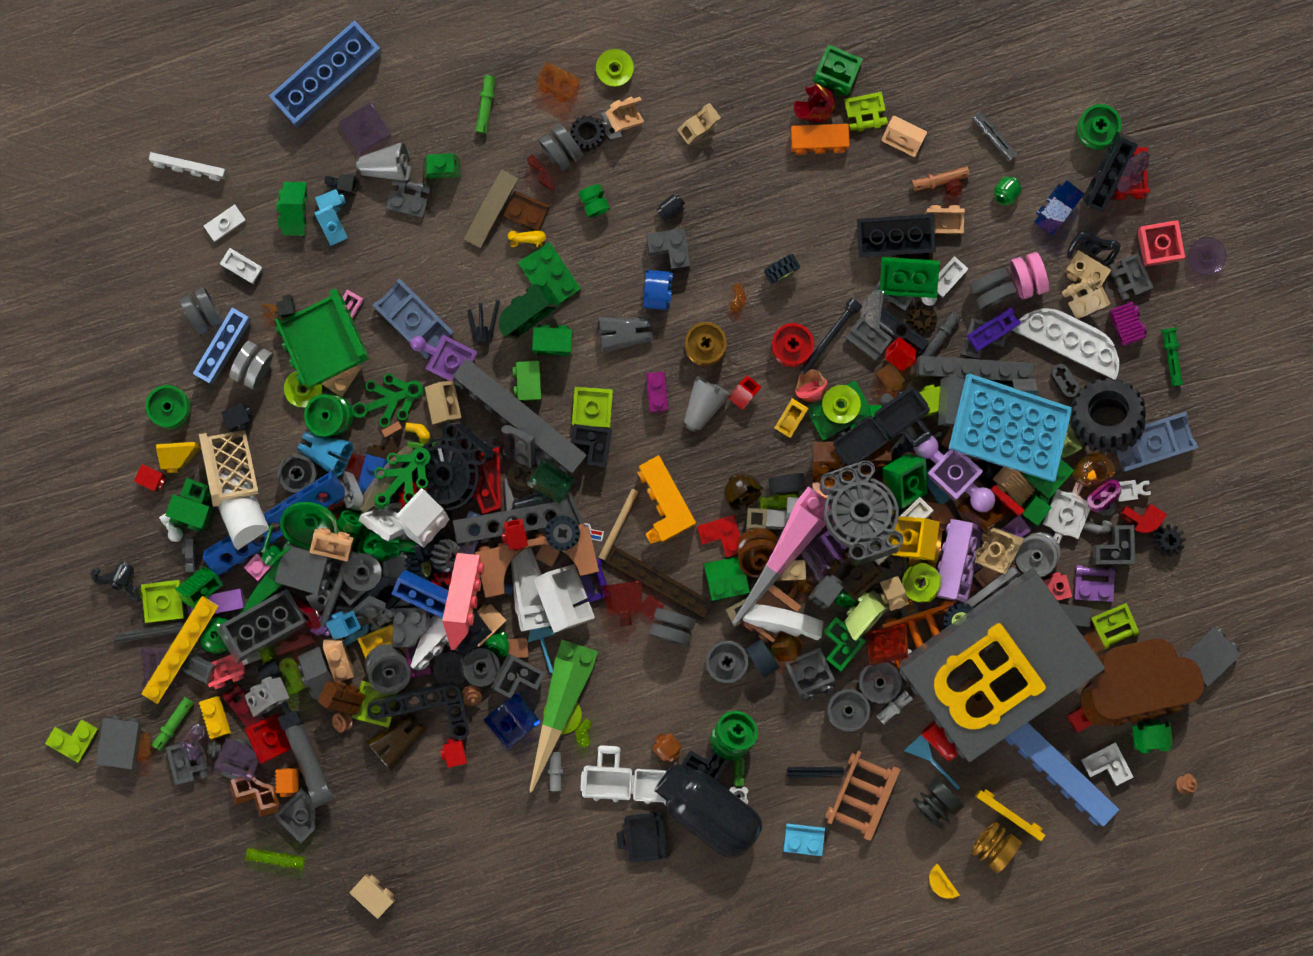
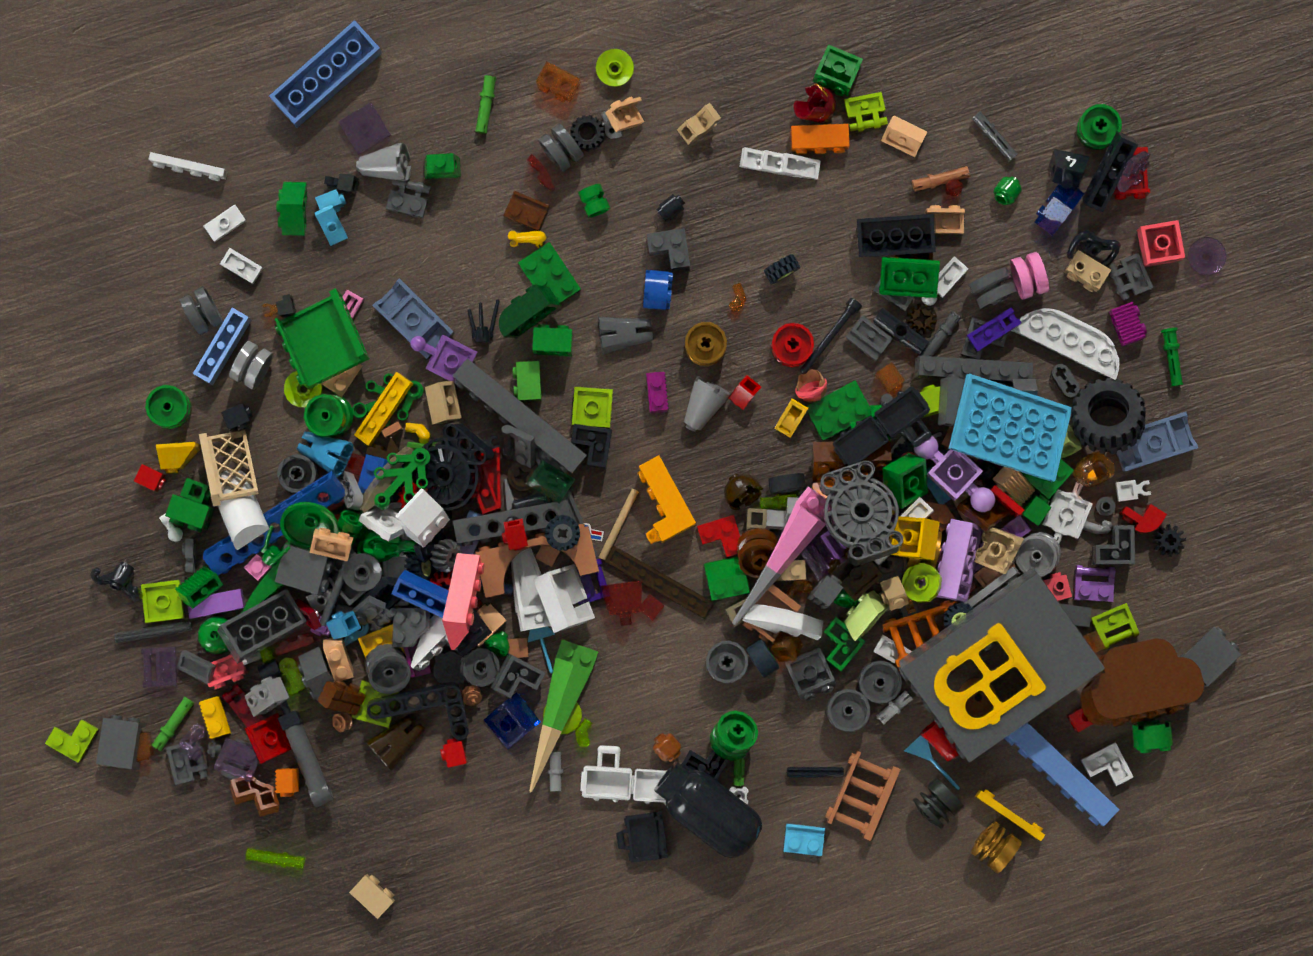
yellow plate [141,596,219,704] -> none
dark grey plate [274,788,316,843] -> none
dark tan slope [464,169,519,248] -> none
dark grey wheel [648,607,696,646] -> none
lime dish [822,385,861,424] -> none
clear tile [862,290,884,329] -> none
clear red plate [868,623,908,666] -> none
red brick [885,337,916,372] -> none
yellow tile [929,864,960,899] -> none
tan plate [1062,276,1111,319] -> none
magenta plate [1087,479,1122,512] -> none
nougat wheel [1176,774,1197,795] -> none
none -> yellow plate [354,372,413,446]
none -> white slope [739,147,821,180]
none -> black torso [1049,149,1089,189]

